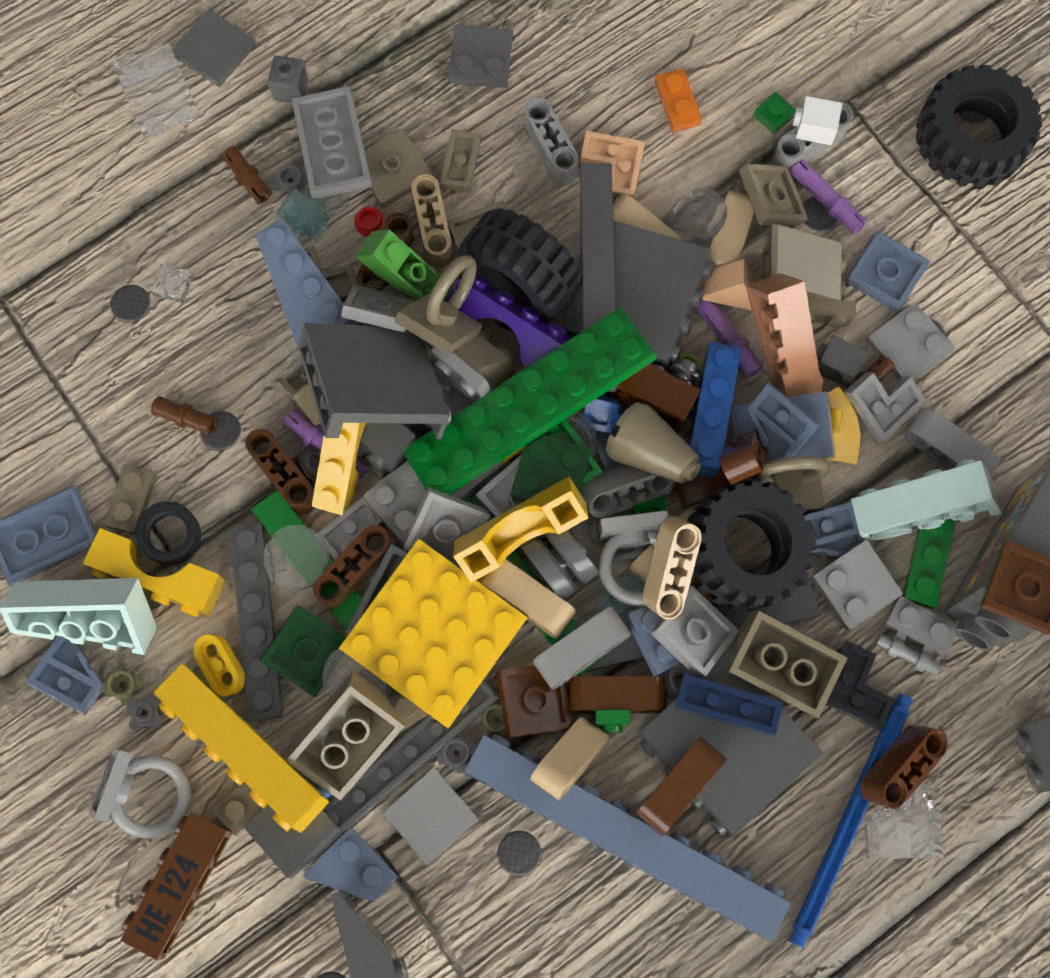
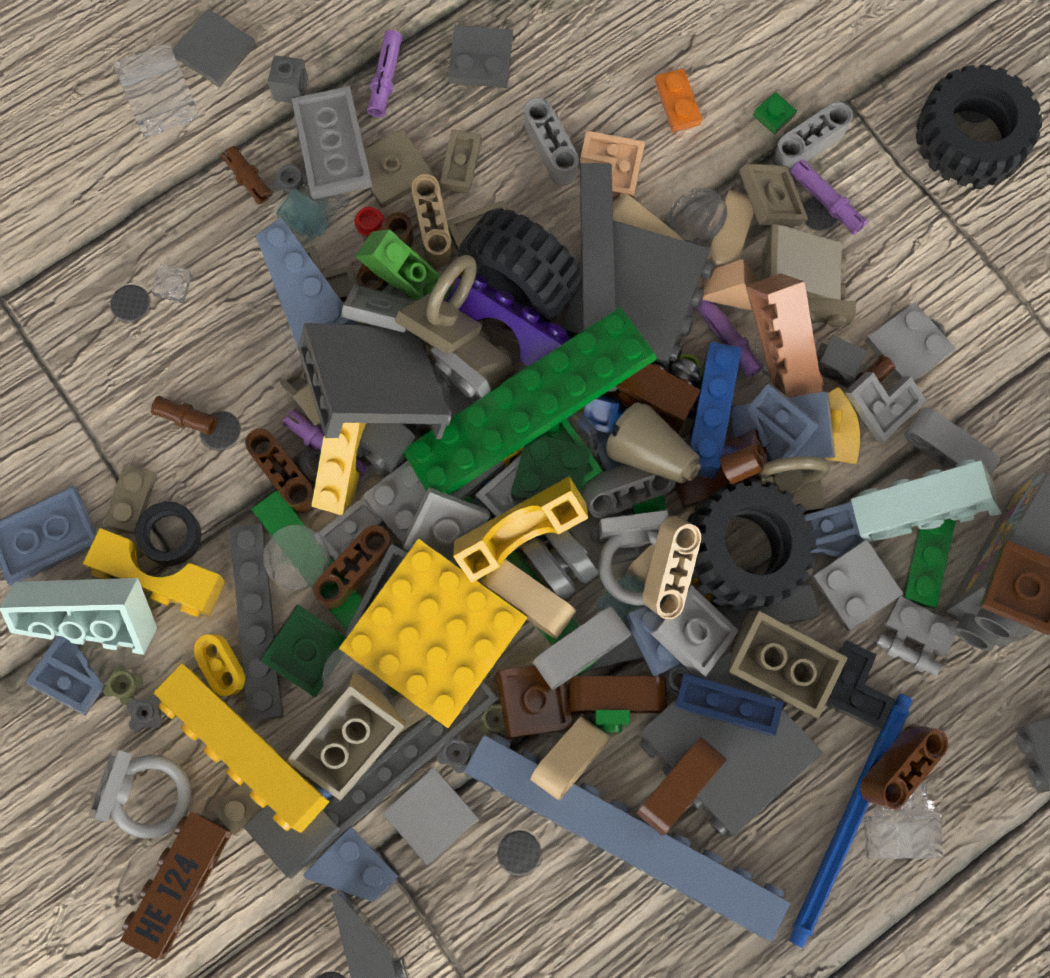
white brick [792,96,842,145] -> none
sand blue tile [845,231,930,313] -> none
none -> medium lavender pin [367,30,403,117]

